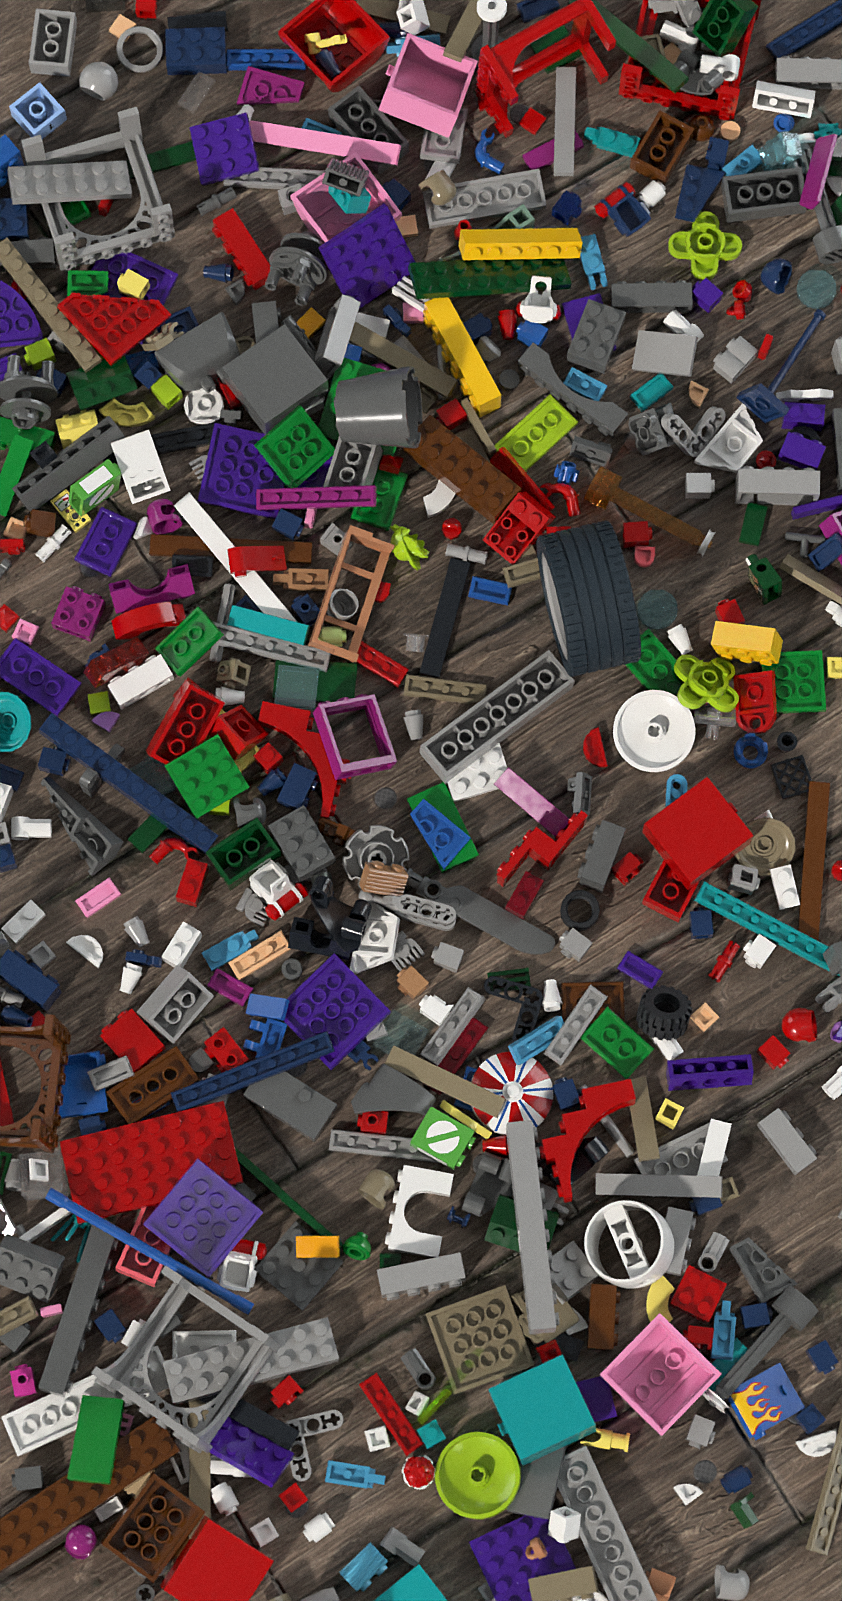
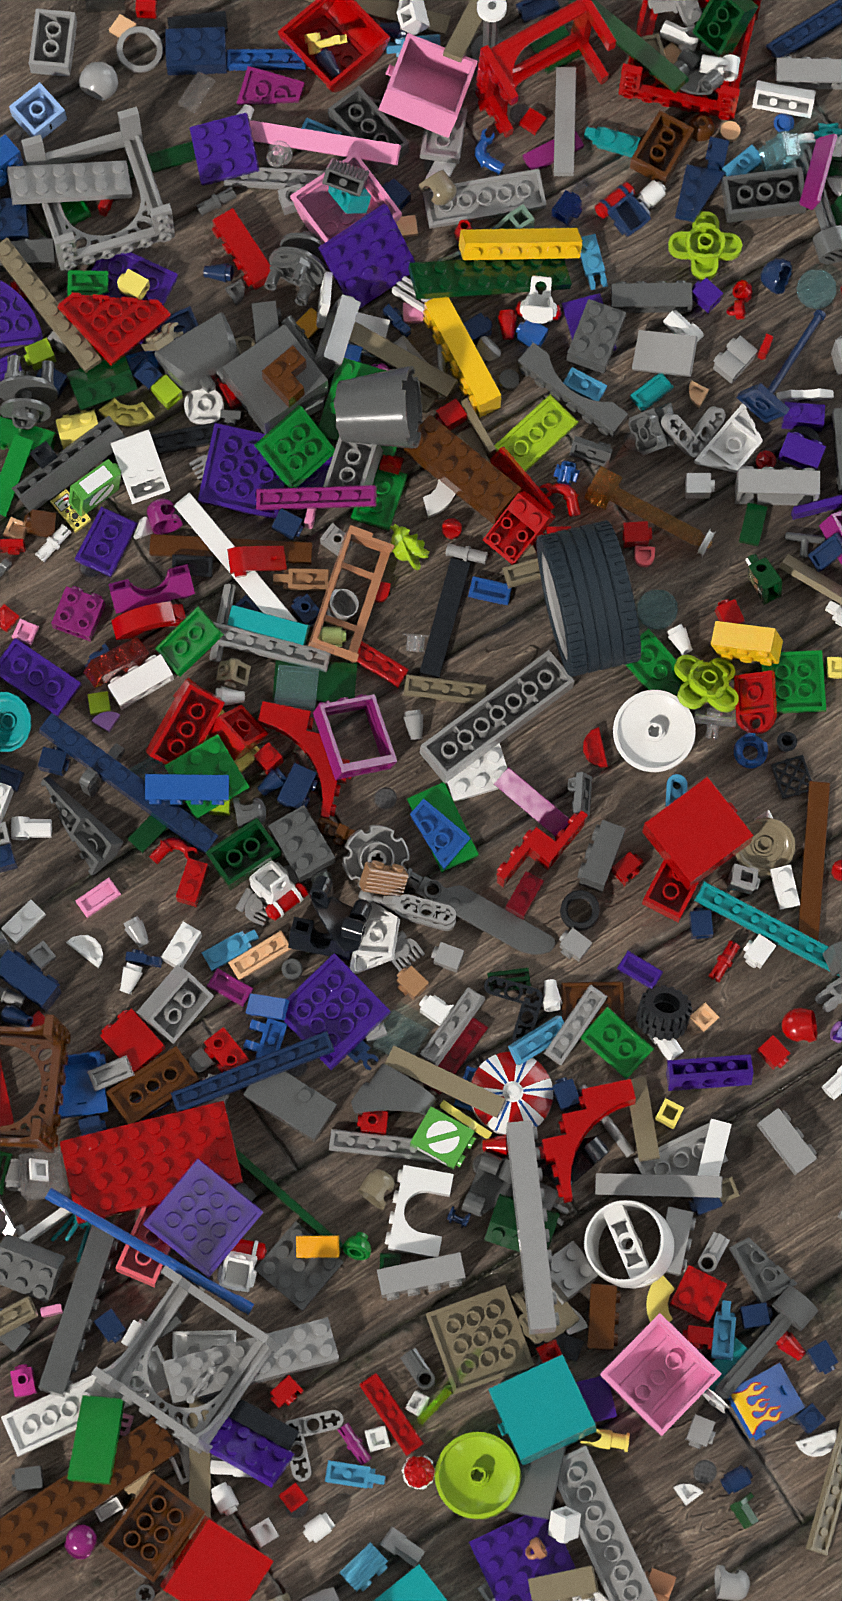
teal brick [417,1419,446,1450] -> none
none -> blue brick [145,774,229,805]
none -> light grey hinge [186,1365,217,1404]
none -> reddish brown brick [262,345,307,408]
none -> clear piece [266,140,293,167]
none -> white tile [316,272,333,329]
none -> magenta pin [337,1423,372,1466]
none -> red cone [776,1331,806,1361]

